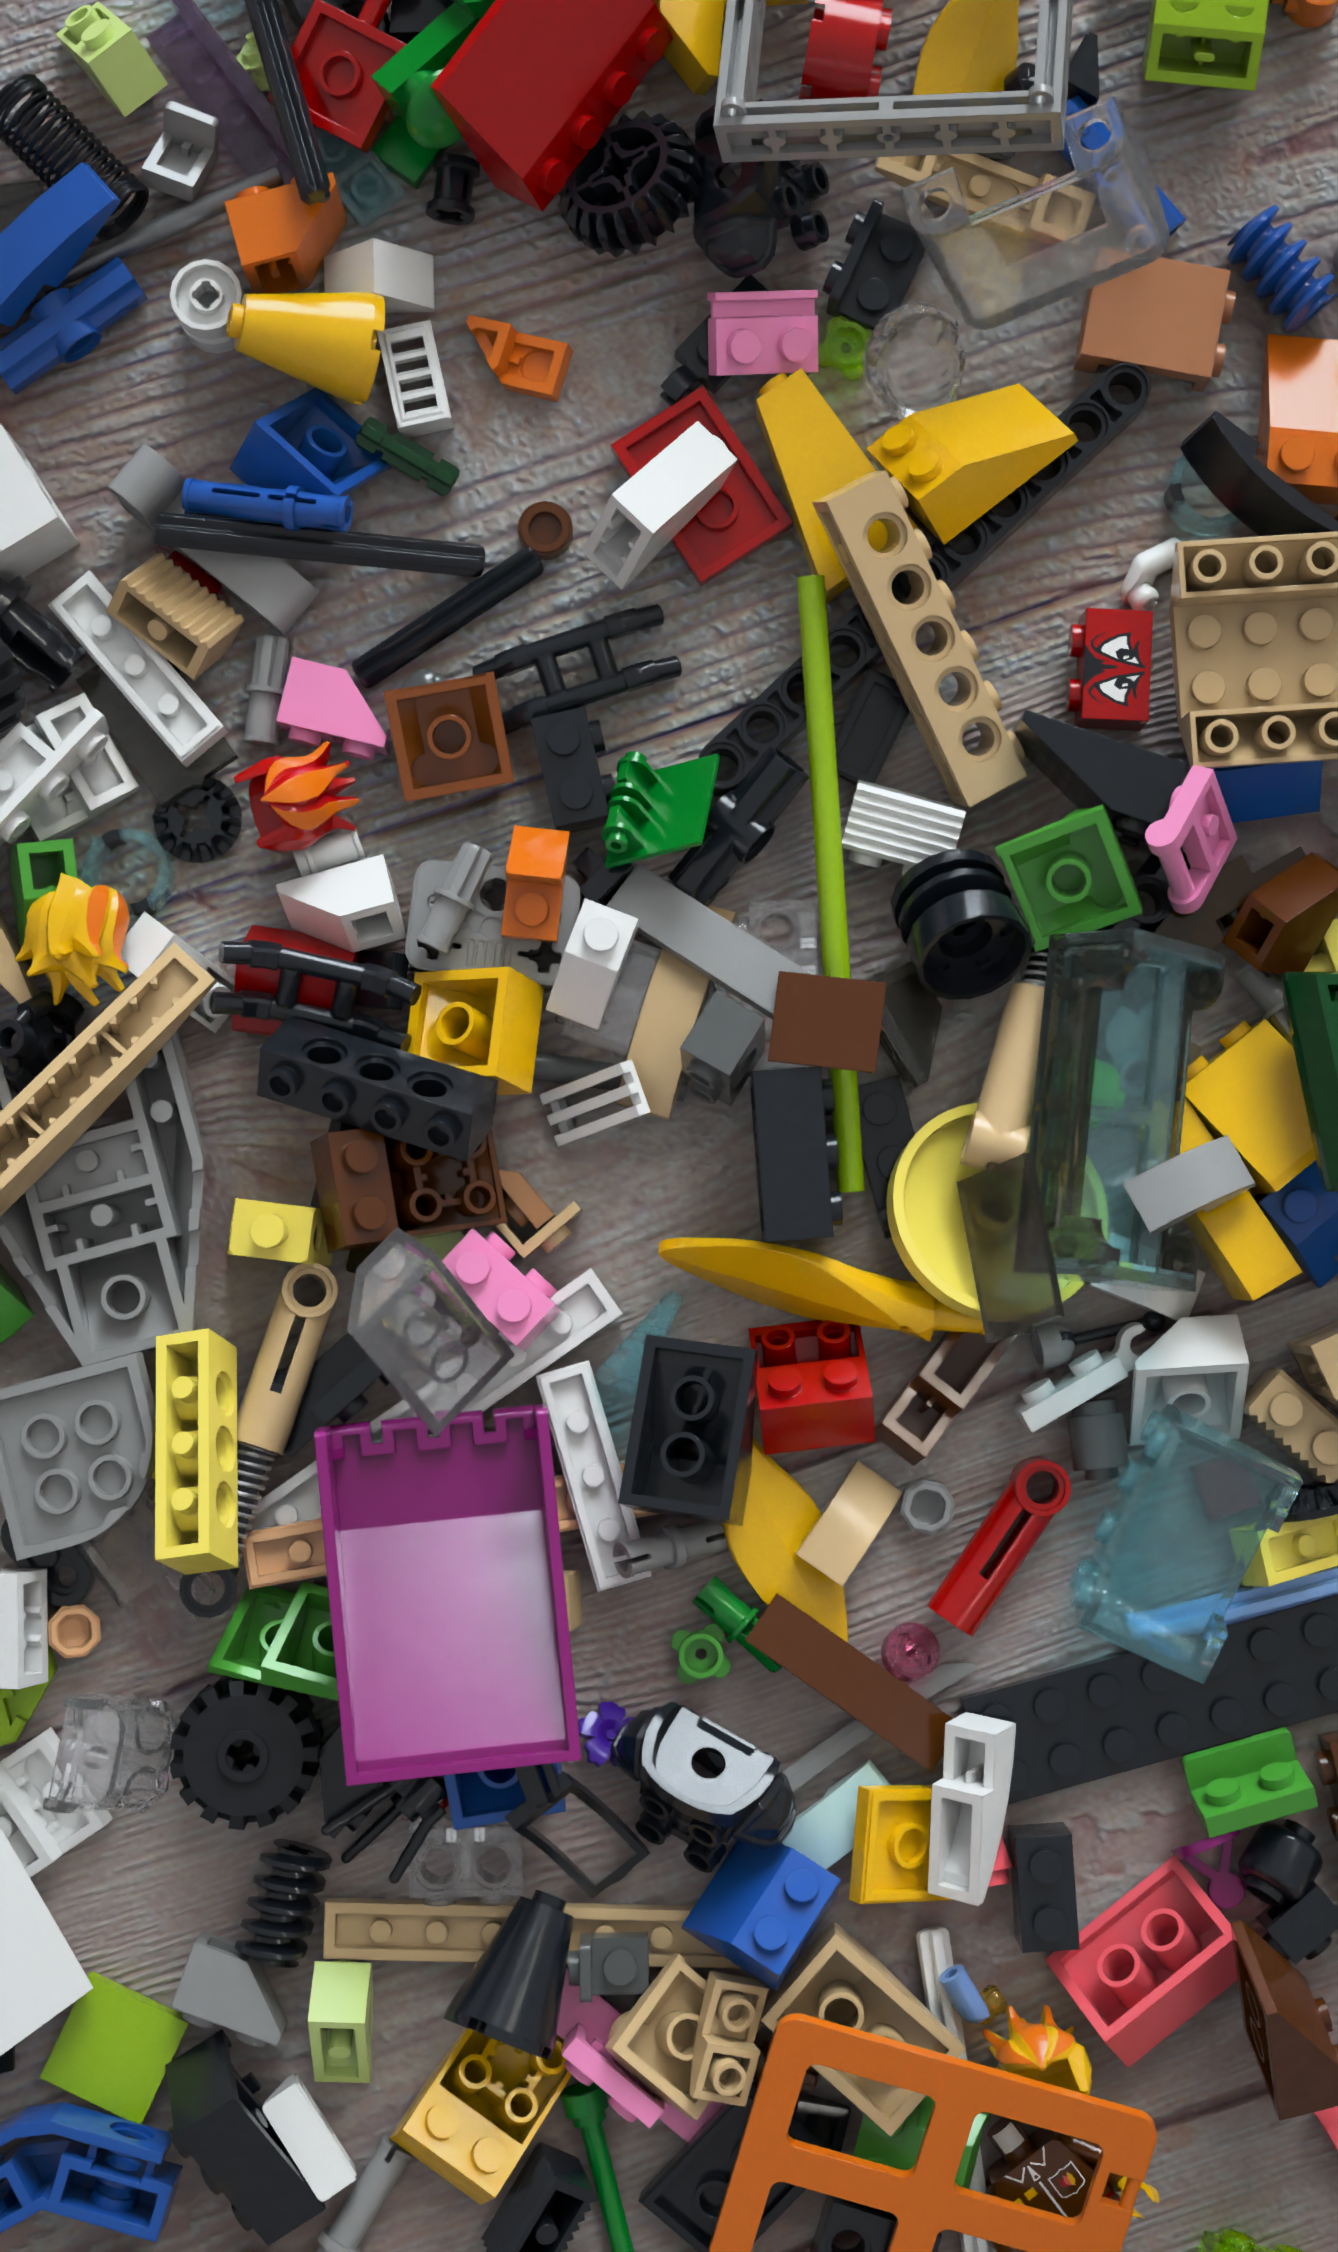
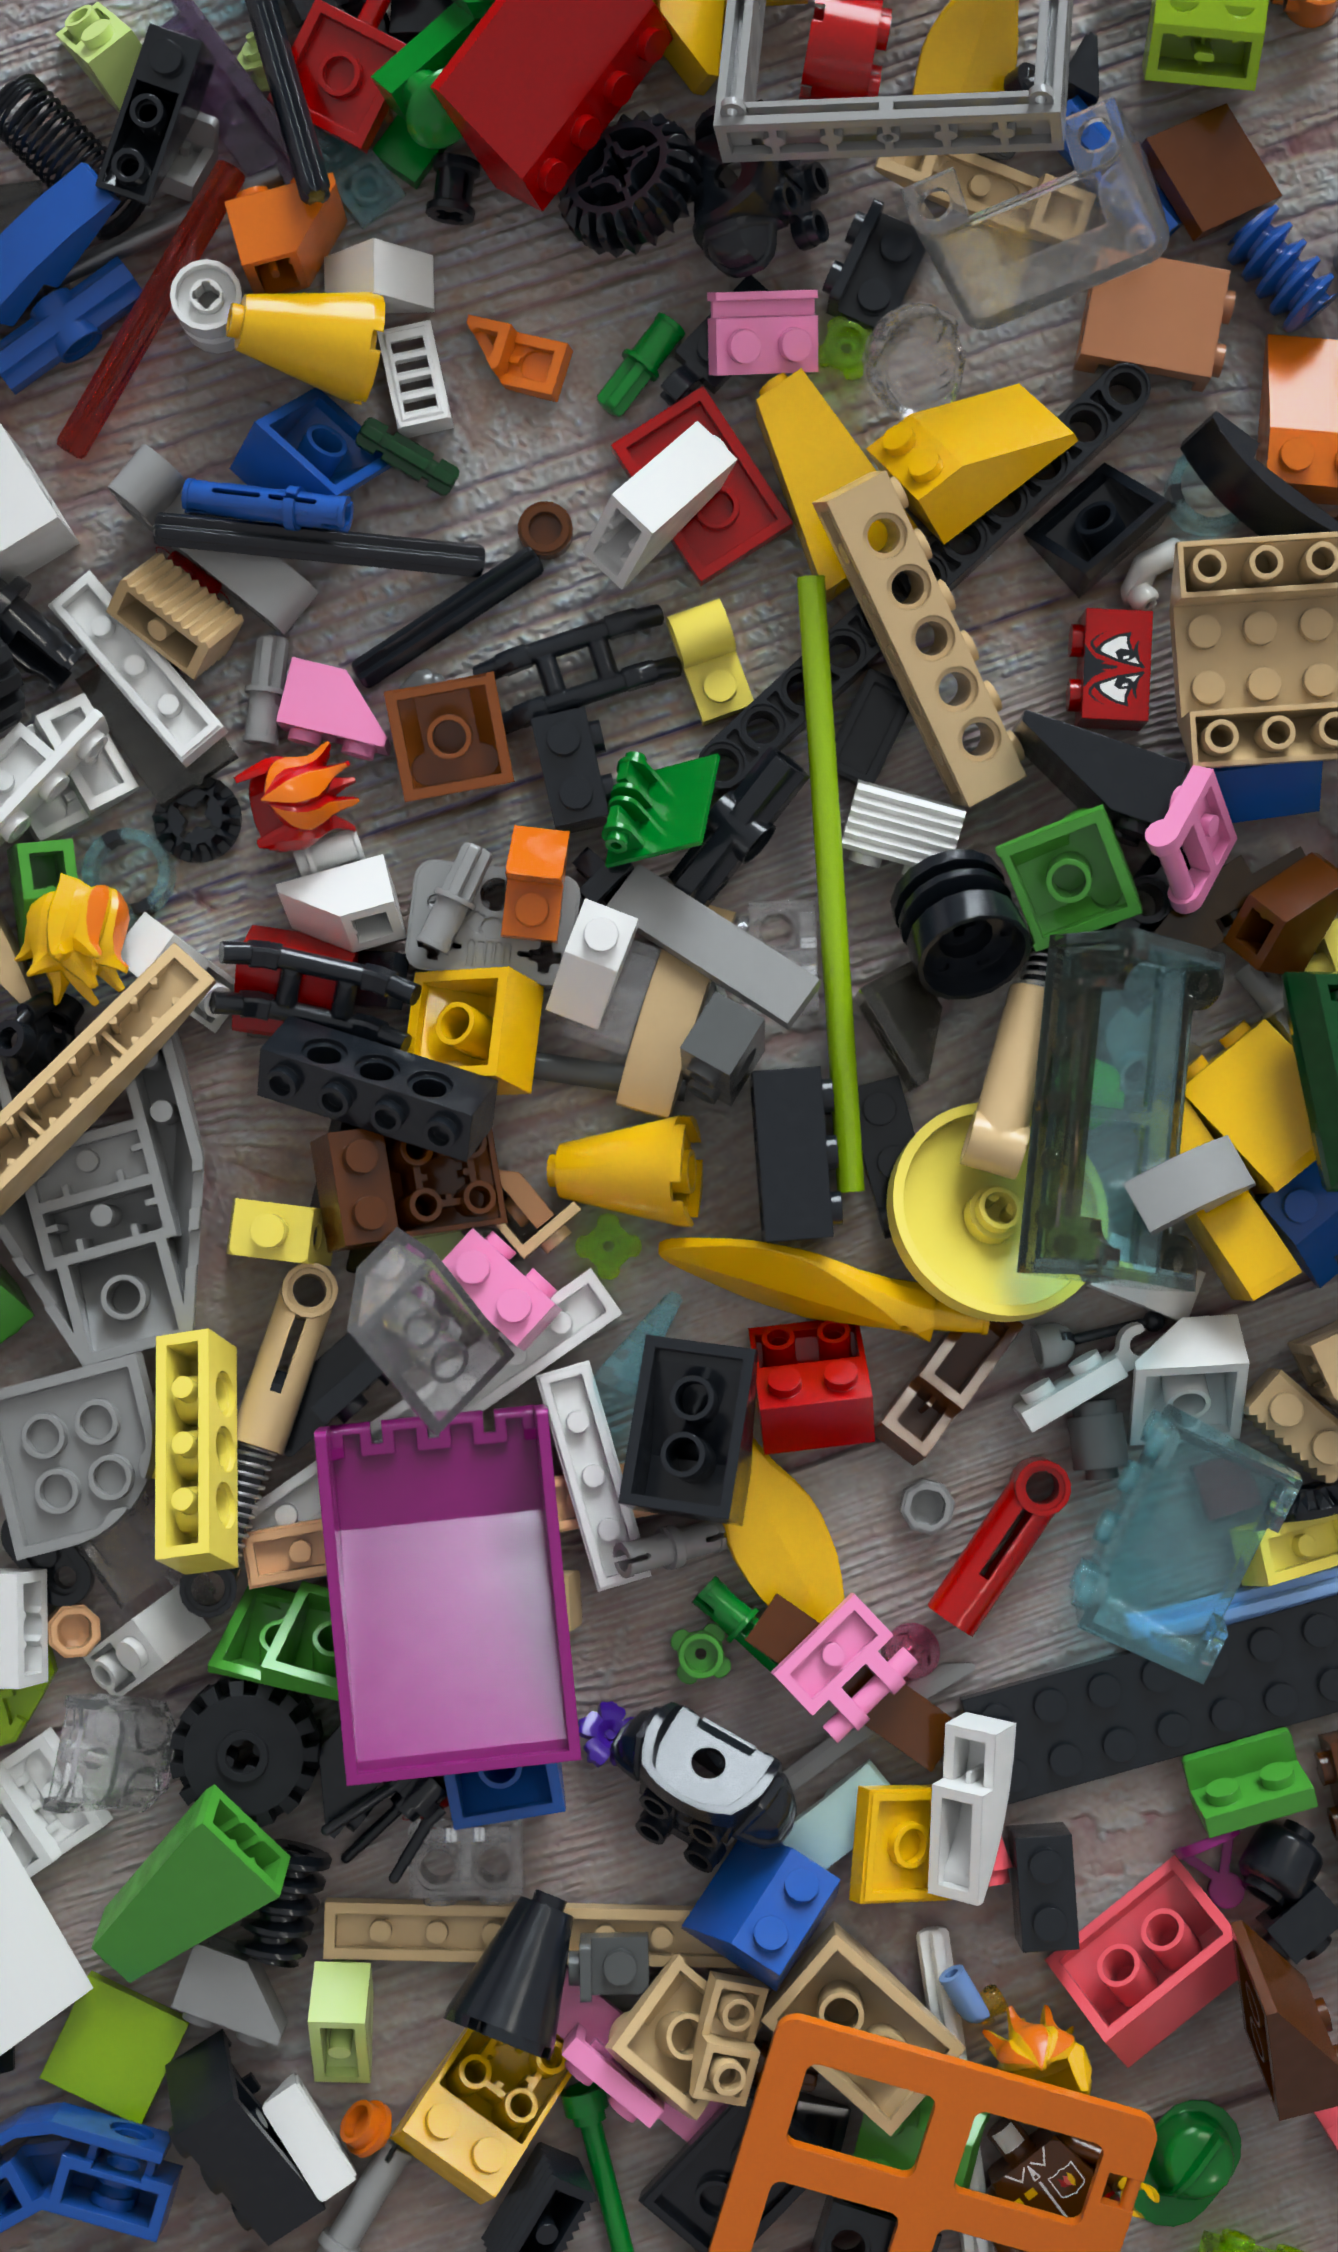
black sword [505,1763,650,1899] -> none
white tile [539,1059,651,1147] -> none
reddish brown window [768,971,887,1074] -> none
tan slope [795,1460,903,1587] -> none
clear smoke piece [956,1153,1065,1343] -> none
none -> clear red axle [57,159,245,459]
none -> white slope [83,1585,211,1701]
none -> bright green slope [91,1784,291,1983]
none -> black slope [95,23,216,206]
none -> orange plate [340,2100,392,2158]
none -> yellow cone [547,1115,703,1227]
none -> clear neon green plate [575,1213,642,1280]
none -> green axle [597,312,686,417]
none -> light yellow plate [666,599,754,726]
none -> bright pink plate [770,1593,918,1743]
none -> black slope [1023,462,1173,599]
none -> green piece [1134,2099,1241,2227]
none -> reddish brown tile [1137,103,1283,242]

